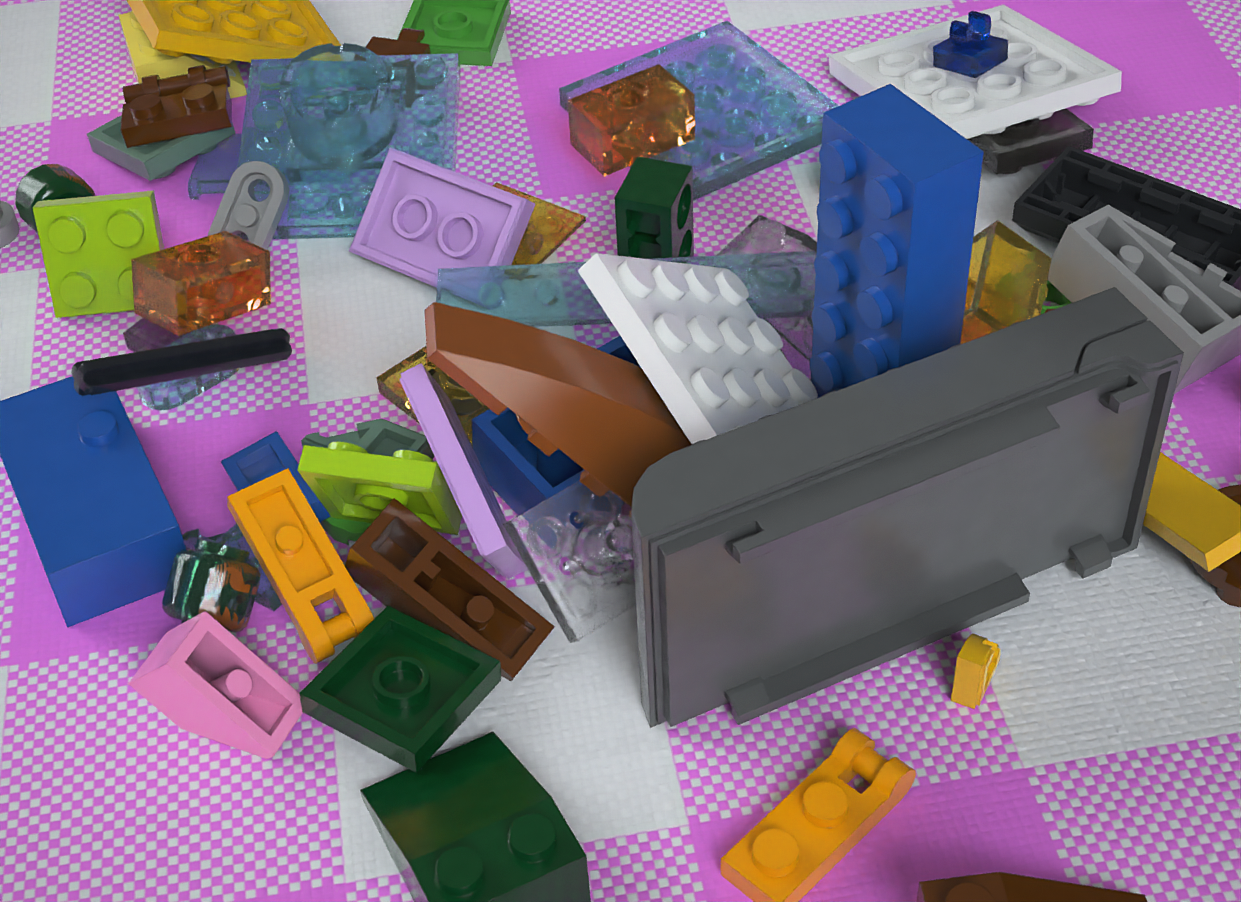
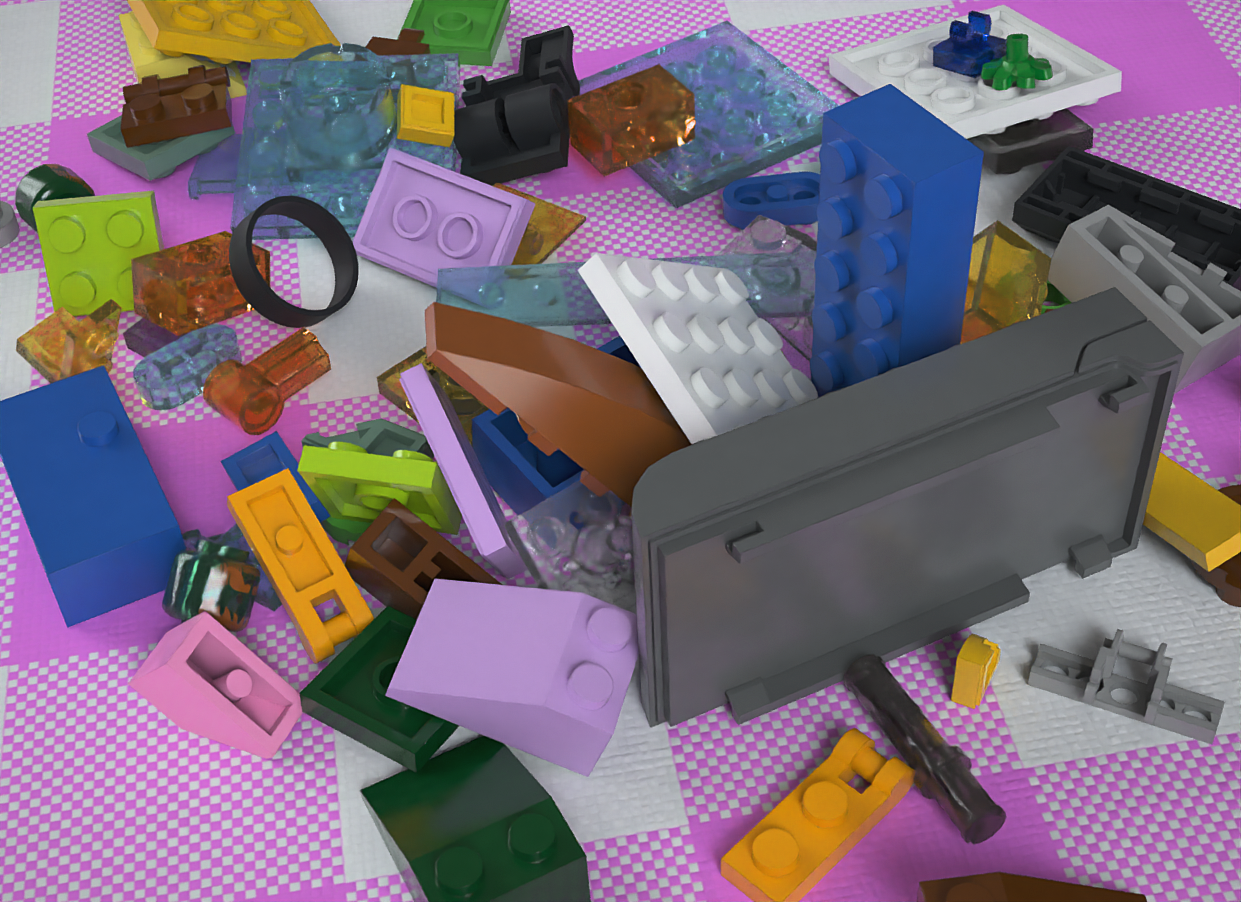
black axle [71,328,292,396] -> none
light grey plate [207,161,289,270] -> none
dark green brick [615,156,694,264] -> none
none -> clear yellow bracket [16,299,122,384]
none -> clear orange piece [203,327,331,435]
none -> black tyre [229,196,359,328]
none -> lavender slope [385,579,639,777]
none -> yellow tile [397,84,454,147]
none -> black plate [453,25,580,186]
none -> blue plate [723,172,820,231]
none -> clear smoke pin [843,654,1006,844]
none -> green plant [981,33,1053,90]
none -> light grey piece [1027,629,1225,744]

